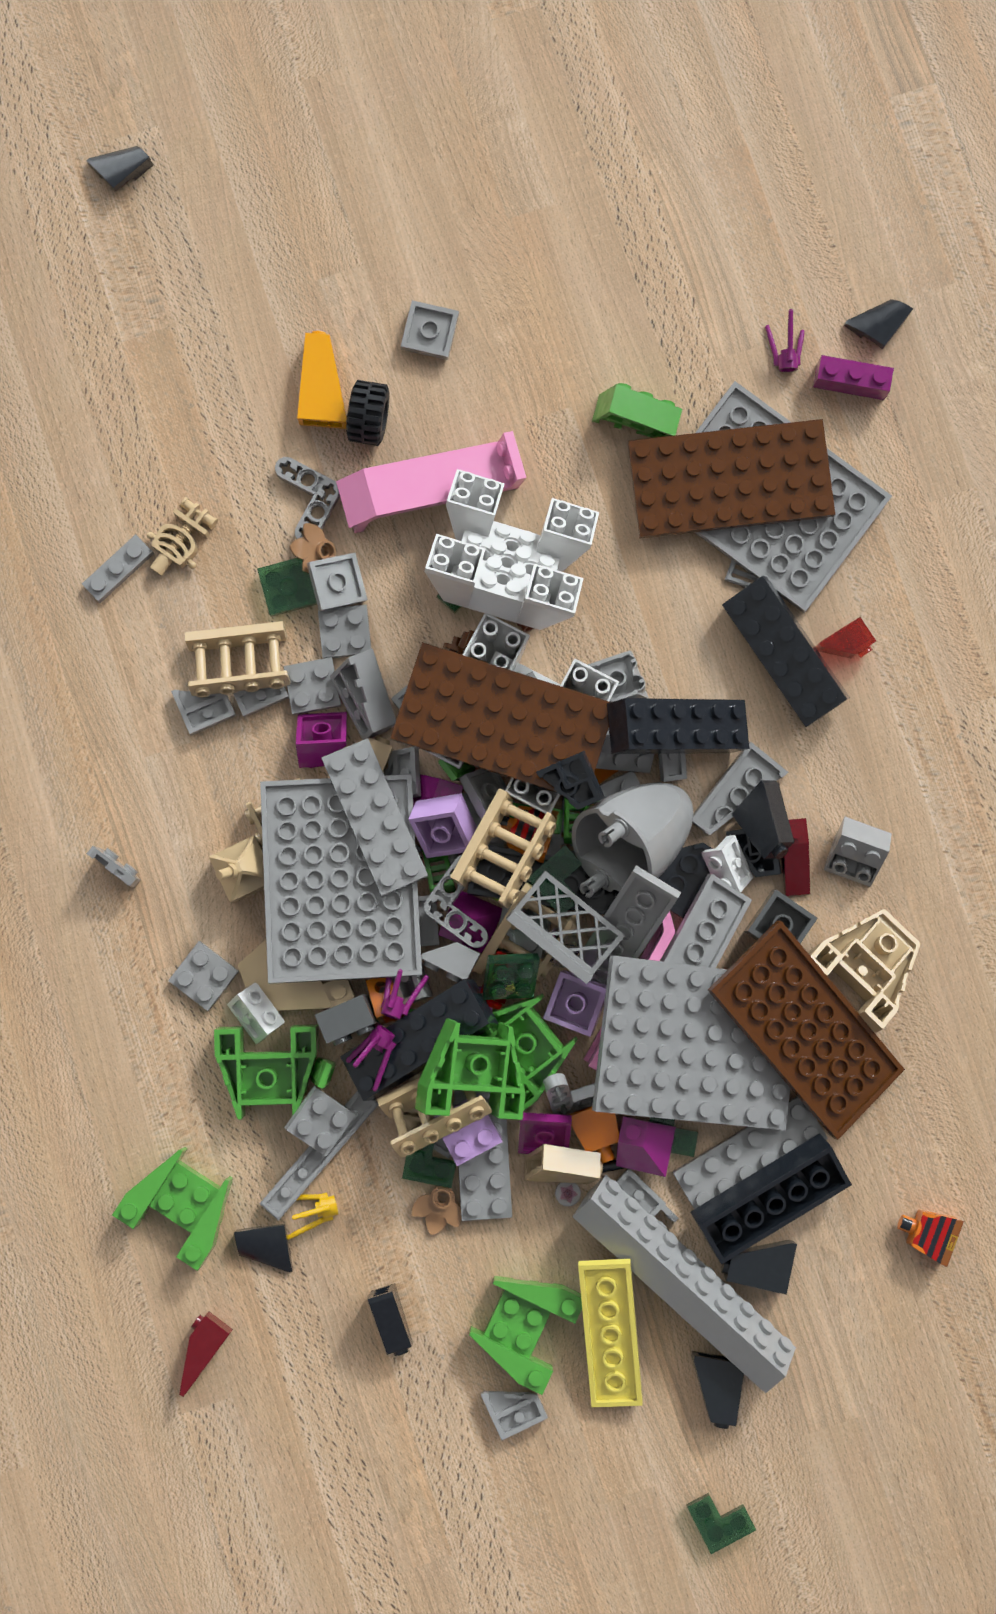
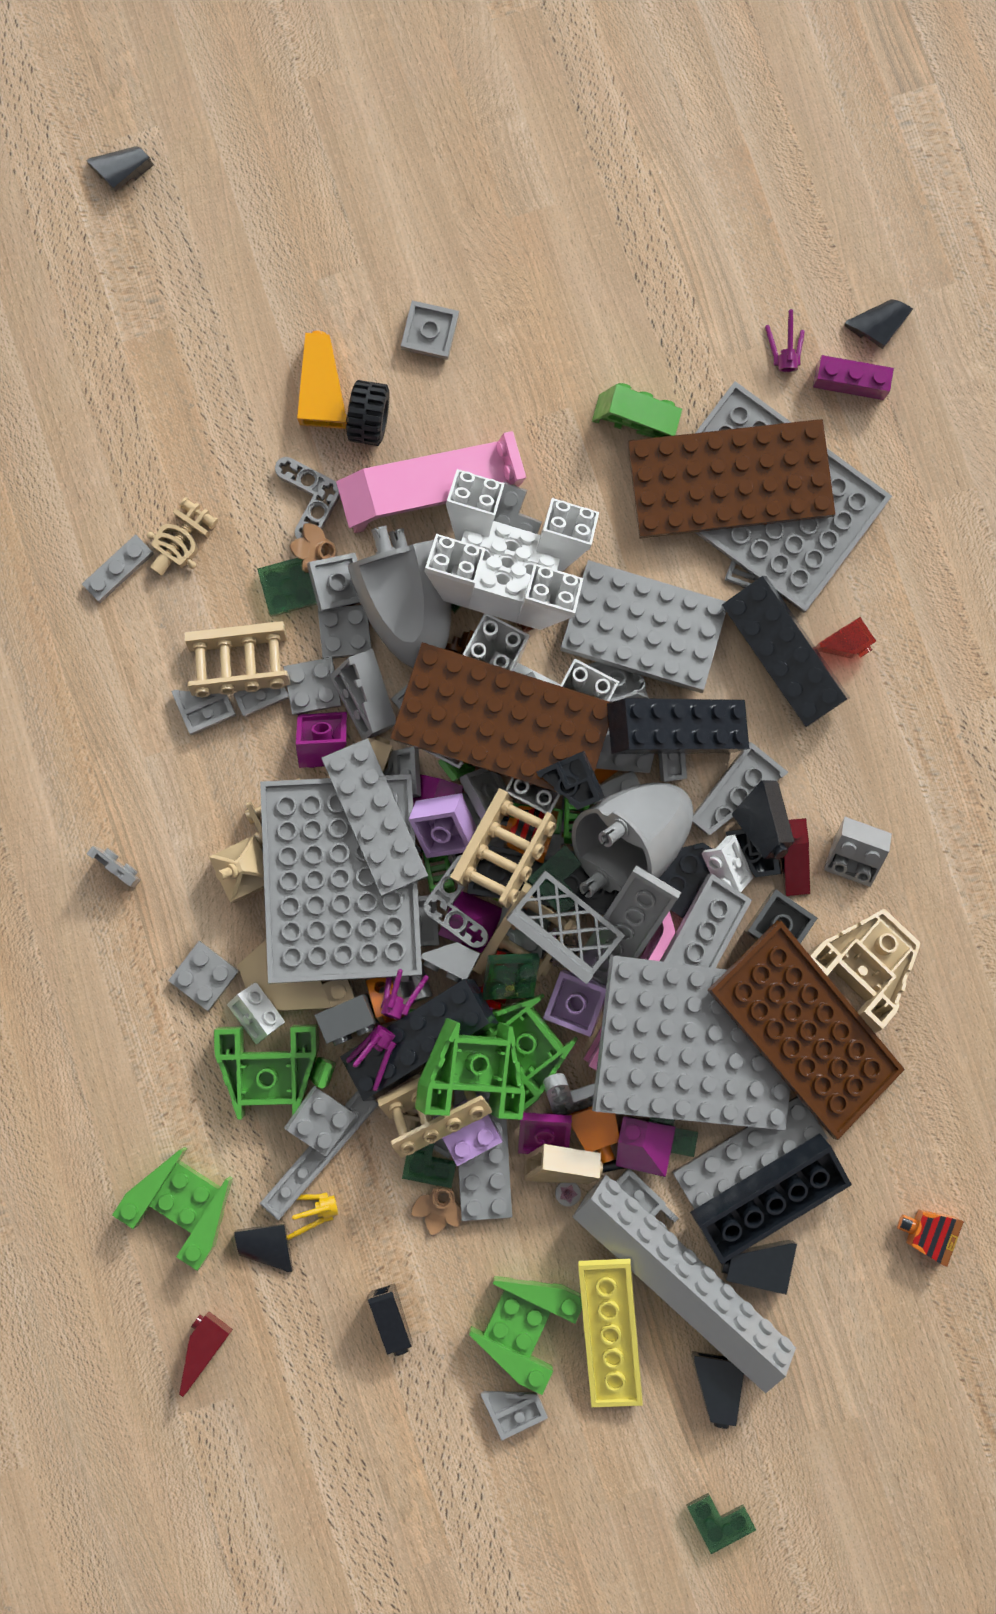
none -> light grey windscreen [347,526,452,668]
none -> light grey plate [494,482,542,534]
none -> light grey plate [560,560,726,693]

